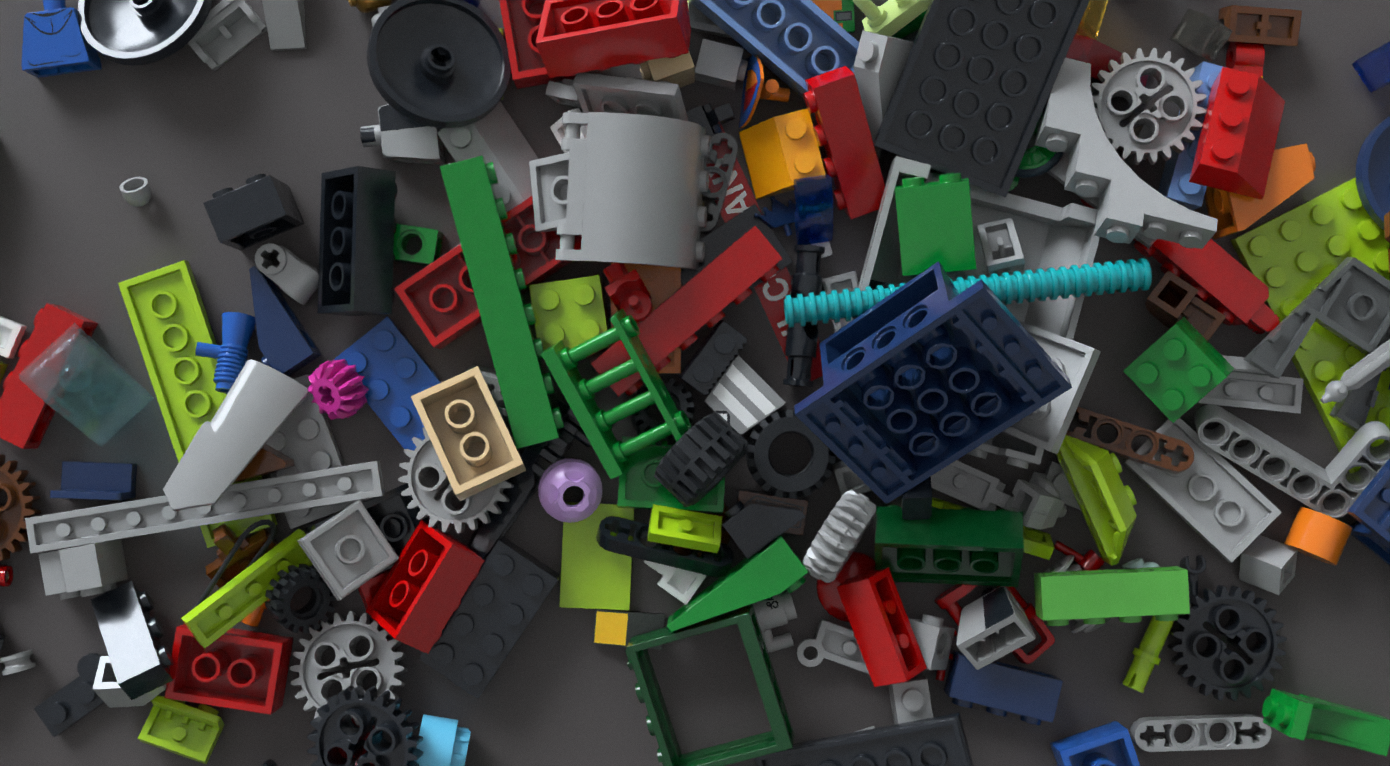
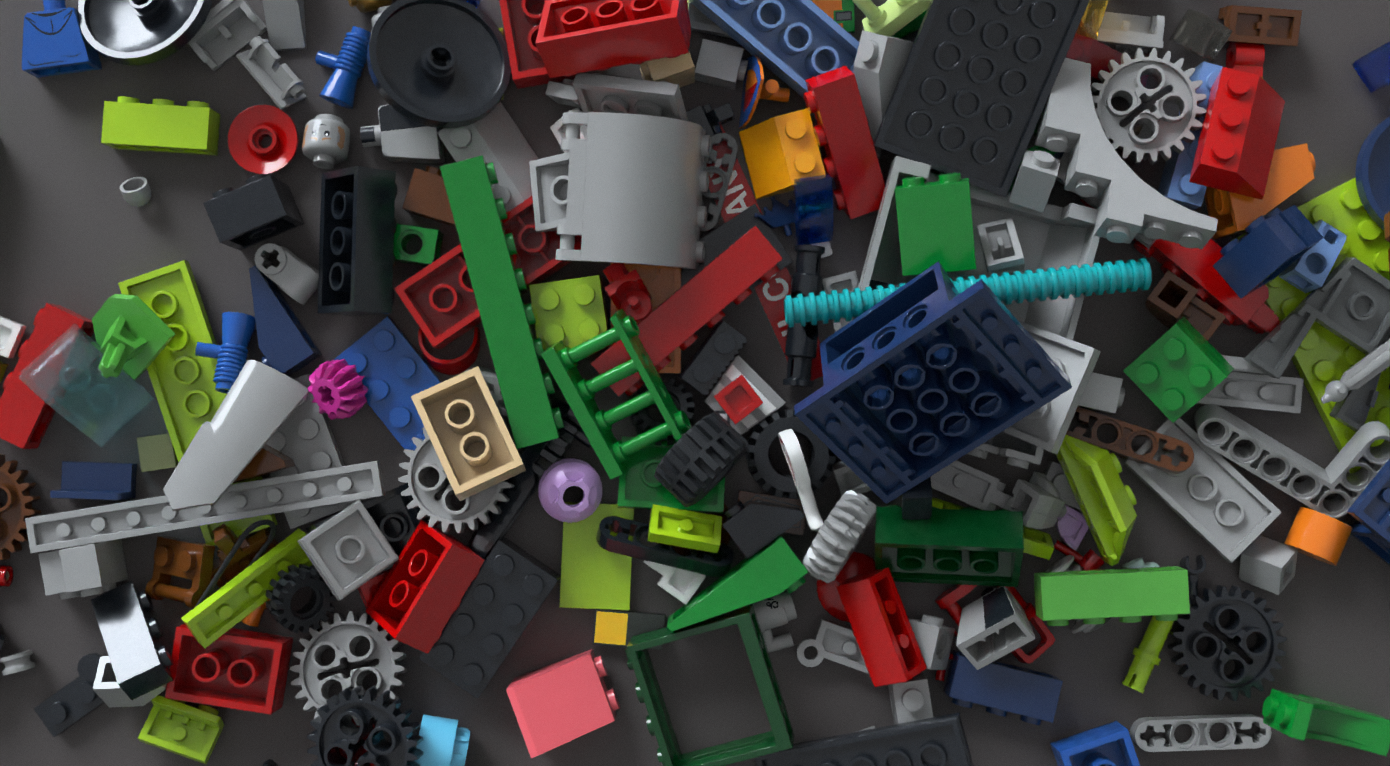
none -> bright green piece [92,294,175,380]
none -> lime brick [101,96,220,156]
none -> olive tile [137,433,179,472]
none -> reddish brown plate [145,536,215,609]
none -> red dish [228,105,298,175]
none -> light grey hinge [236,36,307,110]
none -> light grey head [302,114,351,169]
none -> blue piece [315,26,371,109]
none -> reddish brown slope [402,166,456,227]
none -> red helmet [418,327,480,375]
none -> coral slope [506,649,620,758]
none -> red plate [713,375,763,425]
none -> white piece [778,429,824,532]
none -> light grey brick [1009,149,1061,213]
none -> lavender tile [1056,504,1089,551]
none -> light grey brick [1078,372,1125,414]
none -> light grey hinge [1086,8,1165,56]
none -> dark blue piece [1213,205,1324,299]
none -> medium blue leg [1279,220,1347,294]

